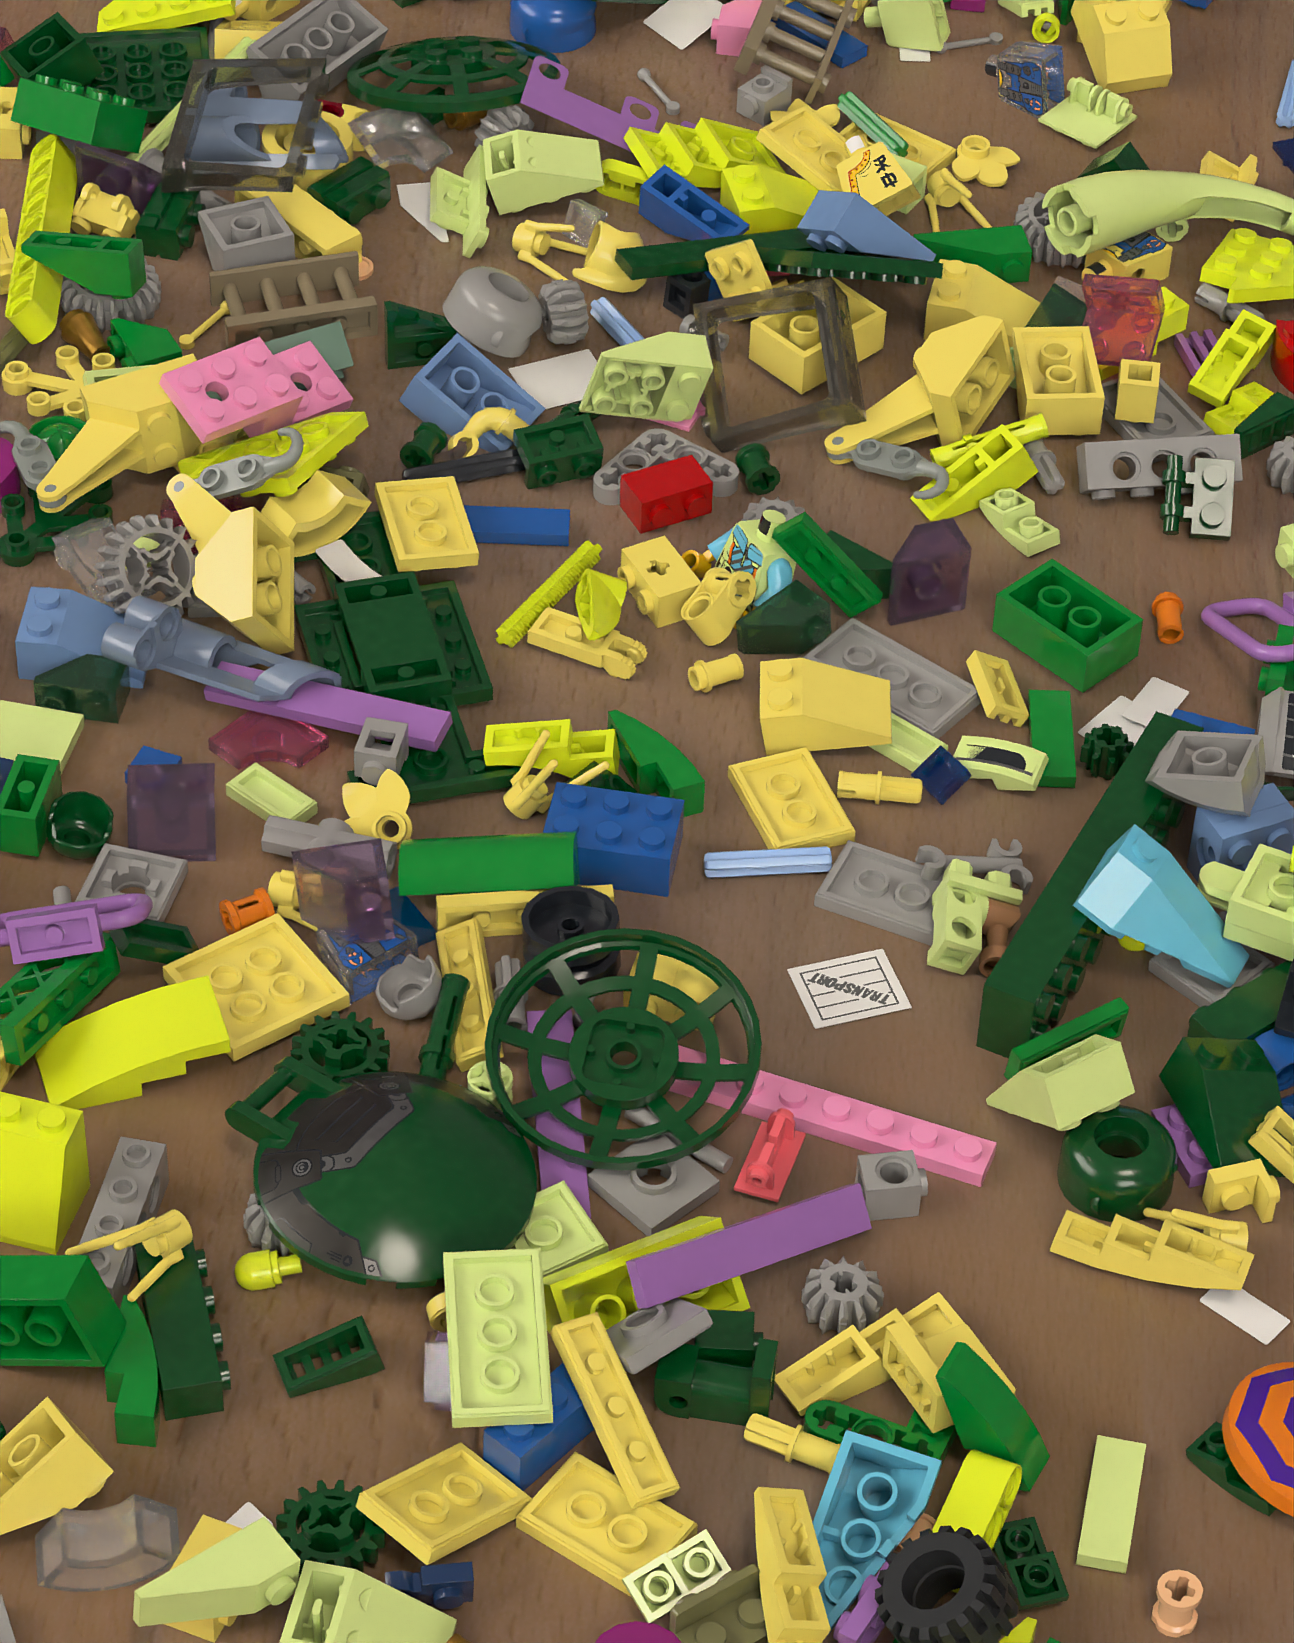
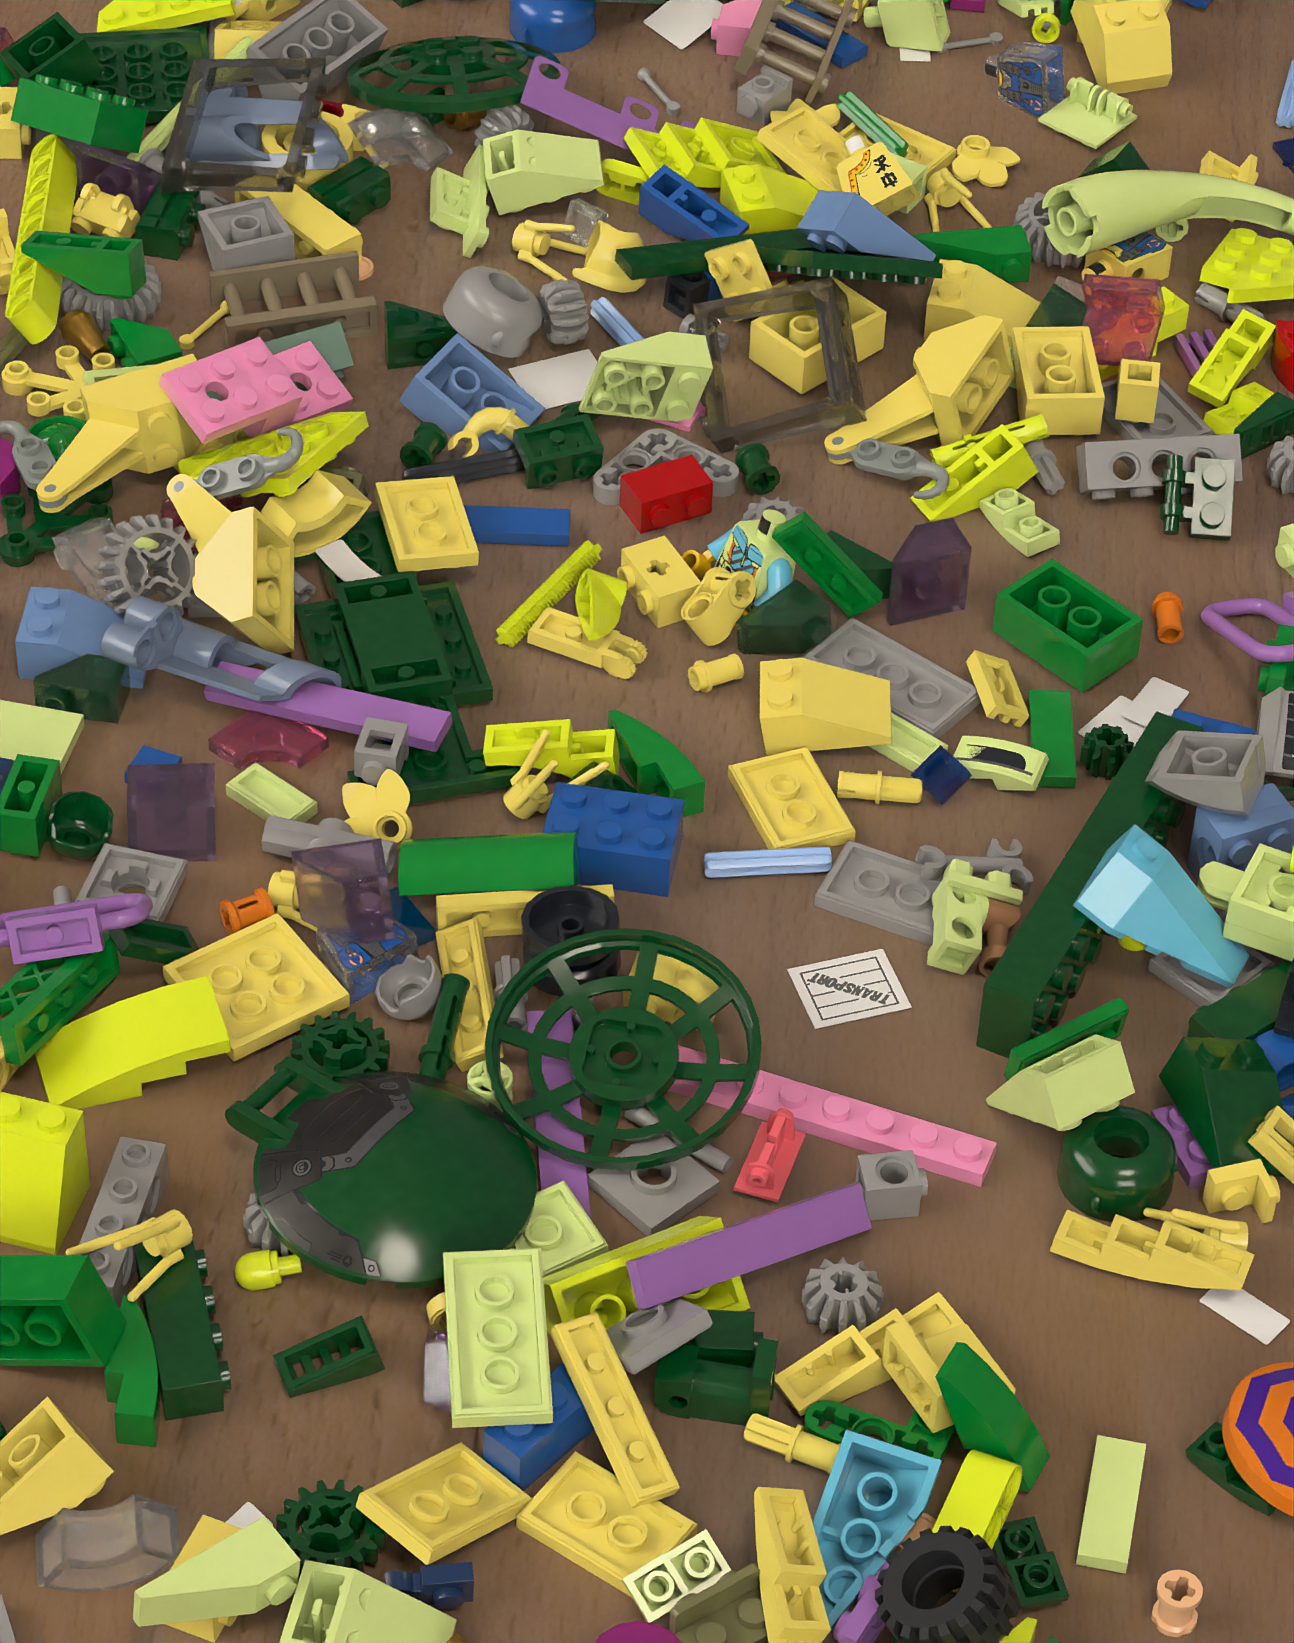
white sticker [396,182,449,242] -> none

